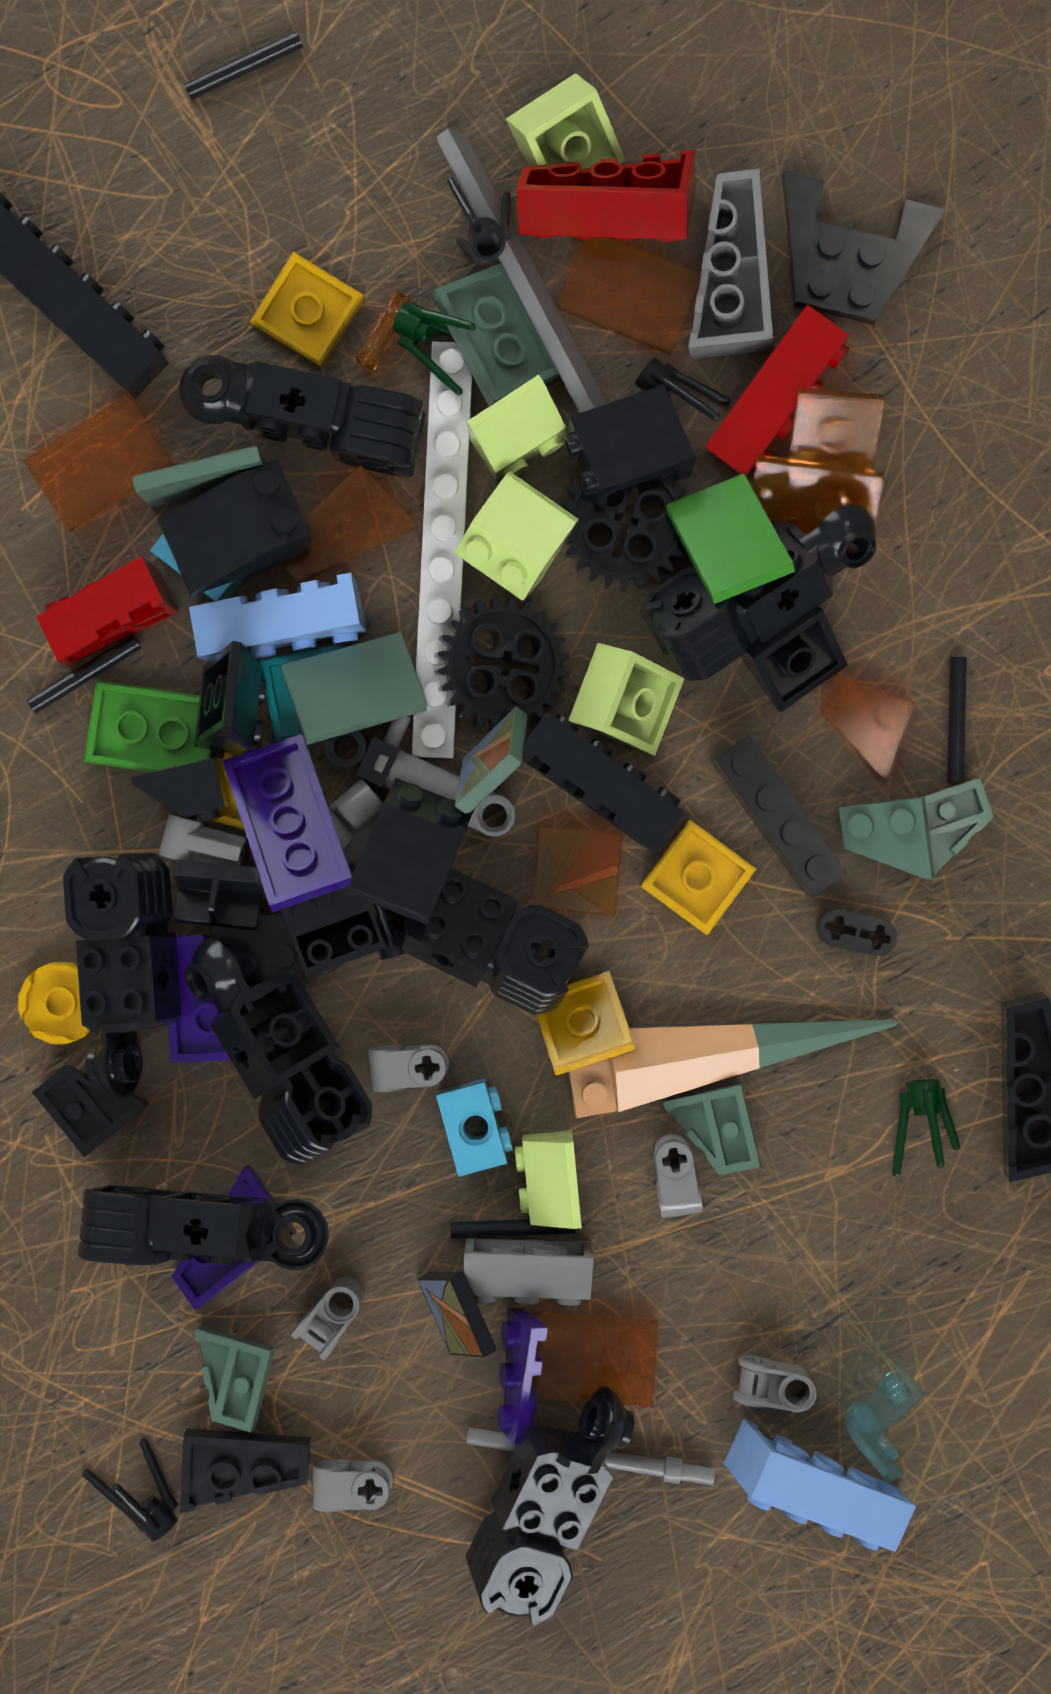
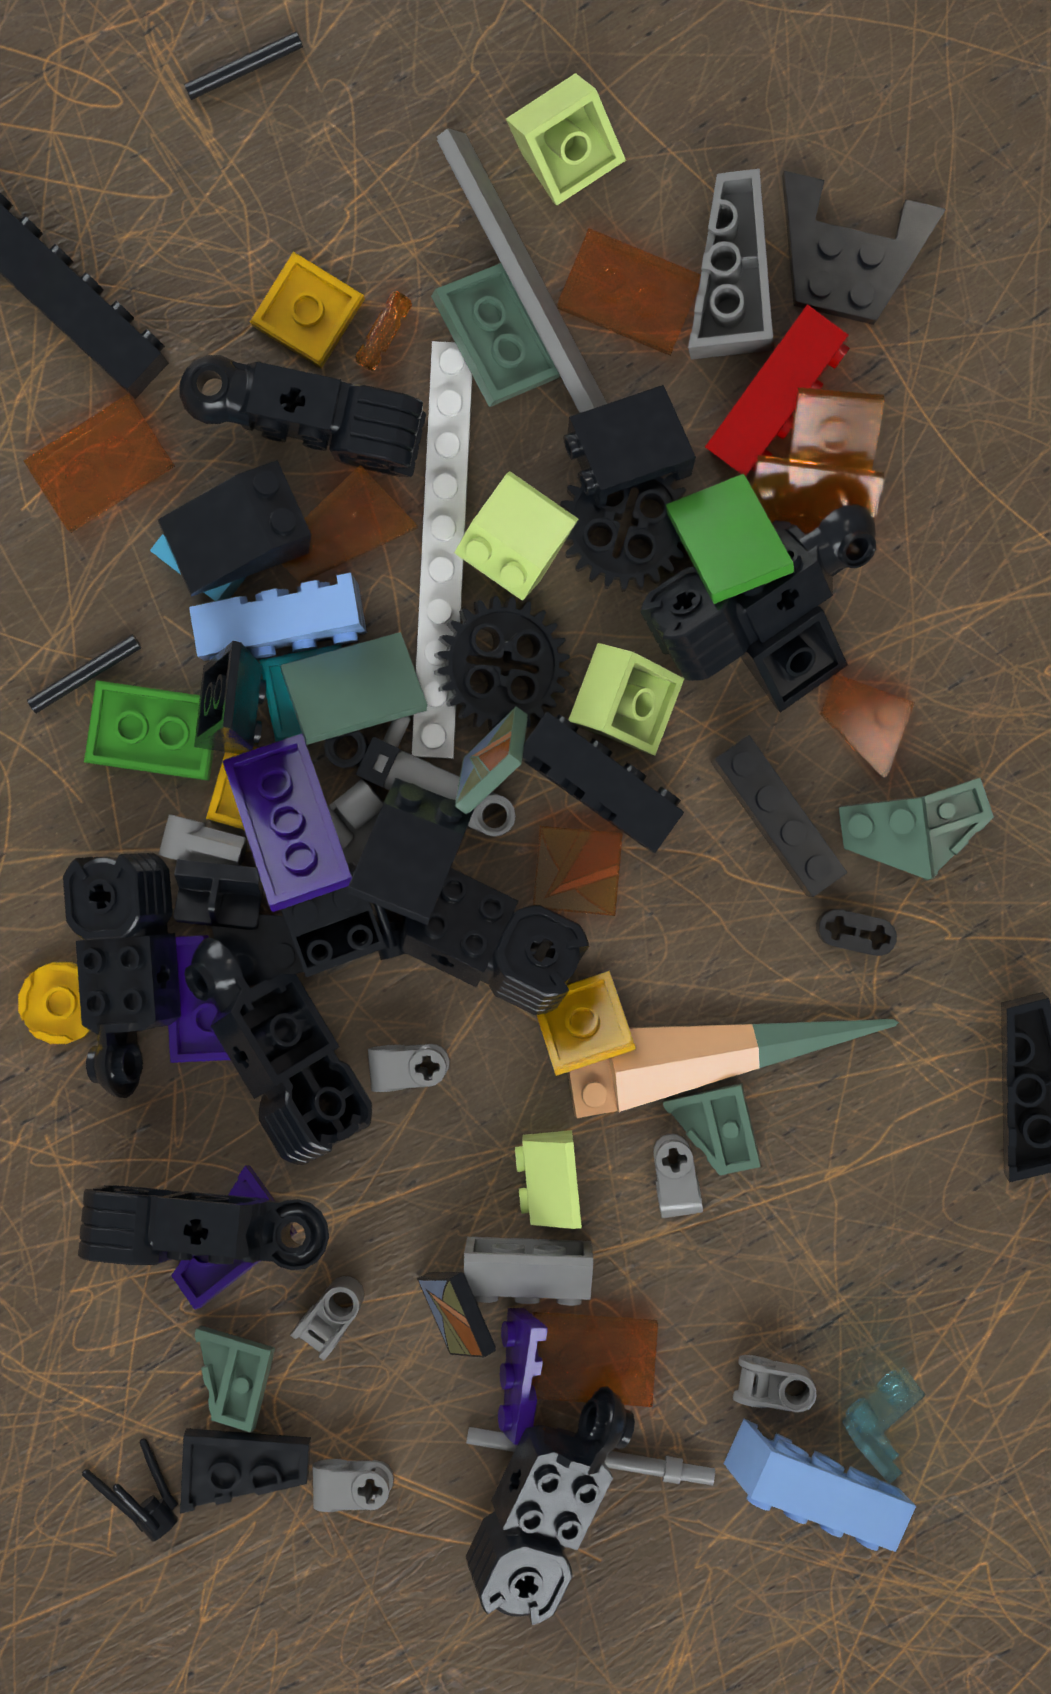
black wing [32,1064,150,1157] -> none
red wedge [36,556,179,666] -> none
black slope [131,758,232,823] -> none
sand green tile [132,446,268,510] -> none
dark green plant [392,302,476,396] -> none
medium azure brick [436,1078,513,1177] -> none
black plant [447,177,513,263] -> none
black bar [450,1219,576,1239] -> none
yellowish green slope [467,375,566,481] -> none
red wedge [516,149,695,242] -> none
black plant [635,358,730,421] -> none
yellow tile [640,819,756,935] -> none
dark green plant [892,1079,960,1177] -> none
black bar [947,657,967,782] -> none

